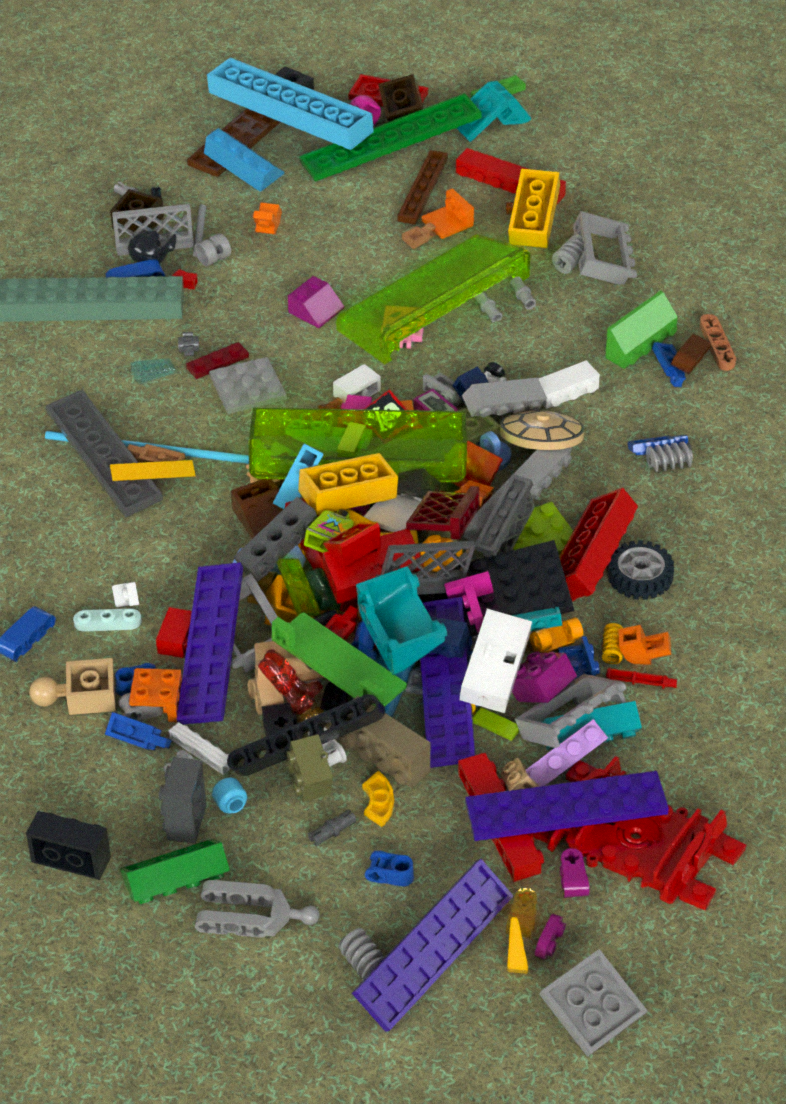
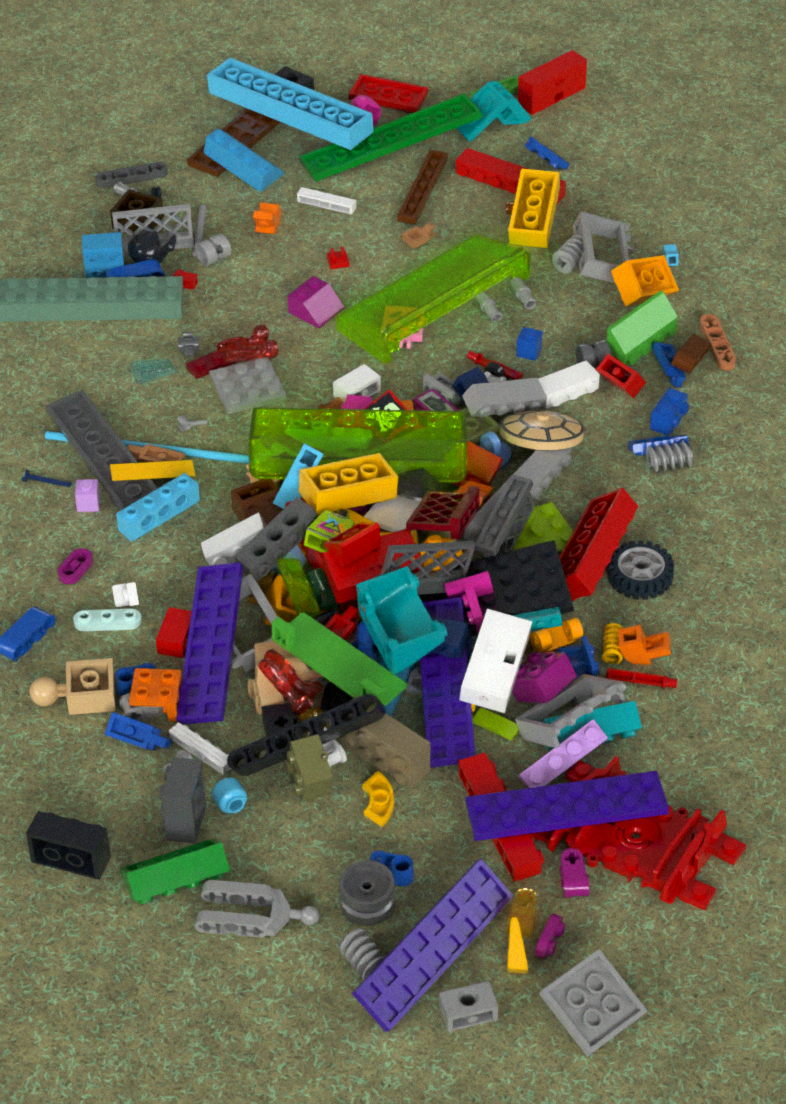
dark grey pin [308,809,356,847] -> none
lime piece [337,422,366,455] -> none
dark brown brick [378,74,424,122] -> none
orange bracket [421,188,474,239] -> none
tan bracket [500,758,540,791] -> none
none -> dark blue piece [22,469,72,487]
none -> magenta plate [58,548,93,584]
none -> lavender brick [75,479,100,512]
none -> dark azure brick [82,232,125,278]
none -> dark grey beam [96,162,168,188]
none -> medium azure brick [116,473,200,542]
none -> light grey hand [177,415,208,431]
none -> white brick [201,512,267,566]
none -> clear red piece [216,324,278,362]
none -> white piece [297,187,356,214]
none -> red tile [327,247,349,270]
none -> flat silver wheel [339,860,395,926]
none -> light grey brick [439,981,498,1032]
none -> red piece [467,351,523,380]
none -> blue brick [516,327,543,361]
none -> red brick [518,50,587,115]
none -> blue hinge [525,136,569,169]
none -> dark grey wheel [575,339,611,368]
none -> red brick [596,354,646,399]
none -> light orange slope [611,255,679,307]
none -> blue brick [650,388,689,436]
none -> medium azure piece [663,245,679,266]

